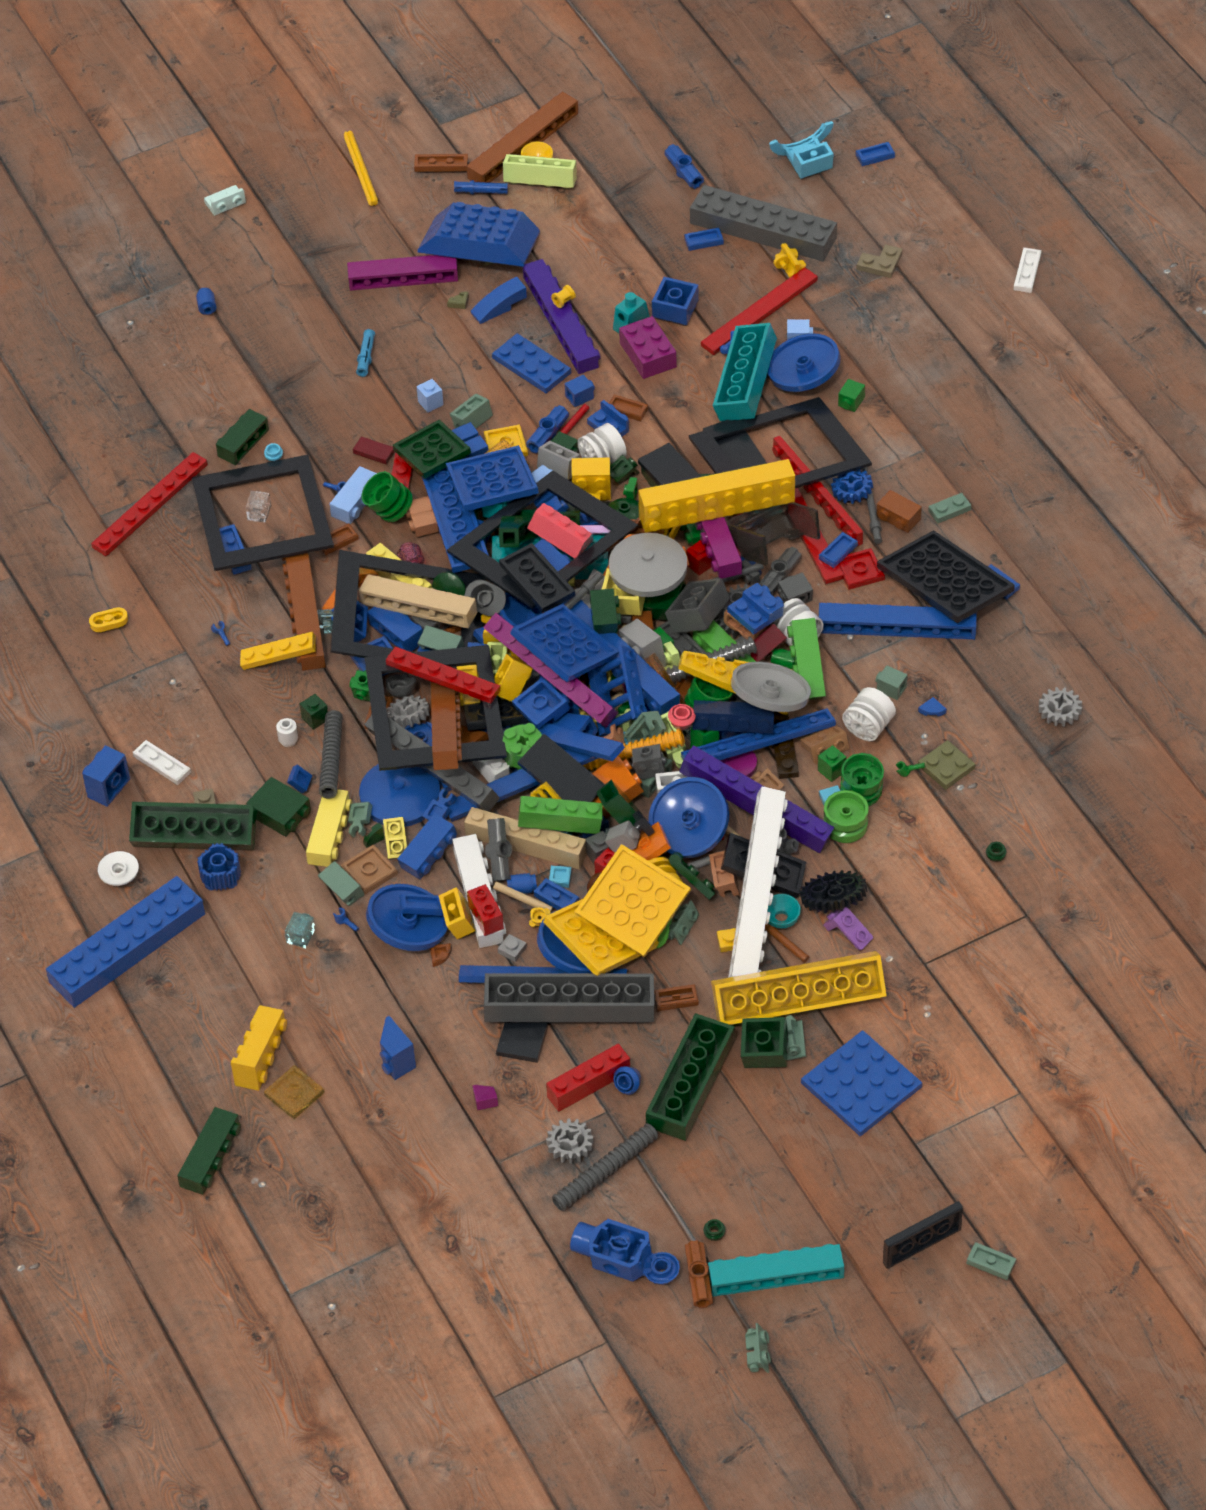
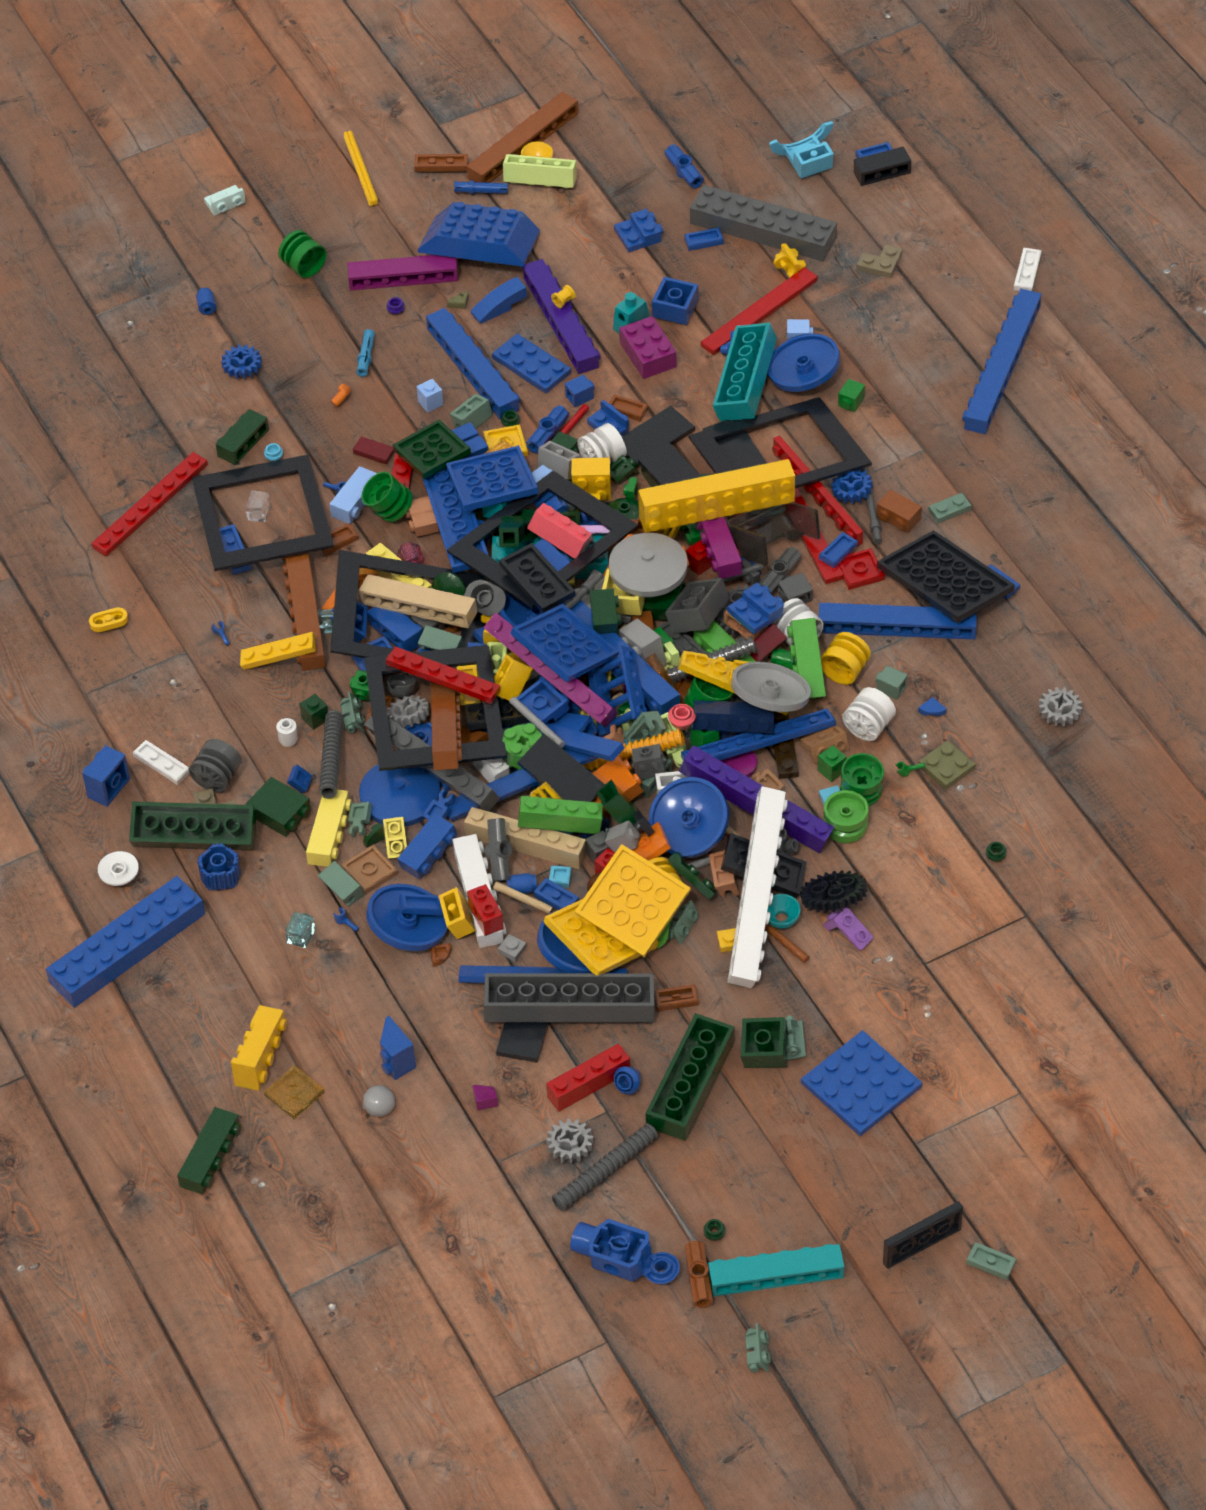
yellow plate [529,907,551,927] -> none
yellow brick [711,951,887,1025] -> none
none -> dark grey wheel [189,739,242,792]
none -> blue gear [221,344,262,379]
none -> green wheel [278,230,327,278]
none -> orange arm [331,384,351,407]
none -> sand green hinge [340,691,365,733]
none -> light grey hair [362,1085,395,1117]
none -> dark purple plate [386,297,405,314]
none -> blue brick [426,308,520,420]
none -> dark green plate [501,410,520,427]
none -> light grey bar [510,697,565,748]
none -> blue plate [614,209,663,253]
none -> black tile [622,406,695,467]
none -> yellow wheel [821,632,871,685]
none -> black brick [853,146,912,186]
none -> blue brick [962,288,1042,435]

